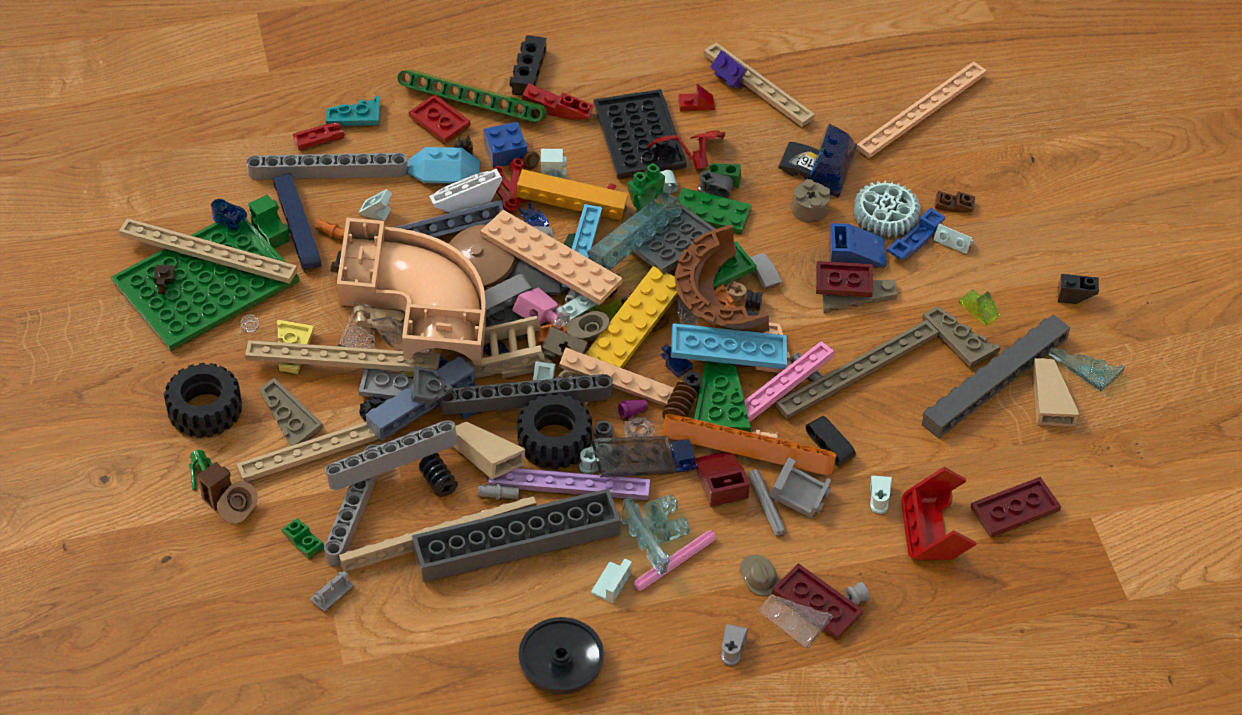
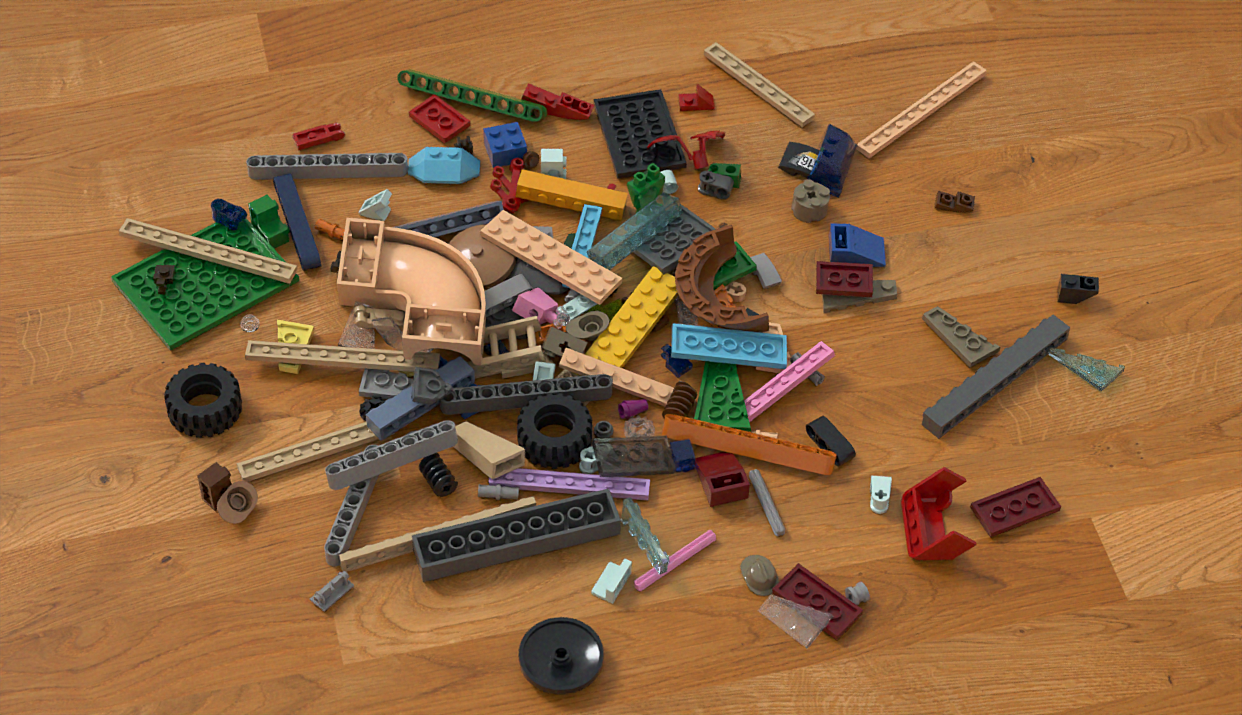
green plant [189,450,213,490] -> none
dark tan wing [259,378,324,446] -> none
green slope [281,518,324,559] -> none
teal wing [326,95,380,126] -> none
white wedge [429,169,502,213] -> none
black brick [509,35,547,96] -> none
clear blue plate [520,203,549,227] -> none
clear light blue piece [643,495,691,543] -> none
green plate [675,187,752,235] -> none
black bush [684,372,701,395] -> none
dark purple bracket [710,50,748,88] -> none
light grey piece [721,624,748,666] -> none
black wheel [745,290,763,311] -> none
light grey panel [769,457,831,518] -> none
dark tan plate [775,320,939,420] -> none
light aqua gear [853,181,921,238] -> none
blue slope [887,208,945,260] -> none
light aqua hinge [933,224,974,254] -> none
clear neon green slope [959,290,999,325] -> none
tan slope [1032,358,1079,427] -> none

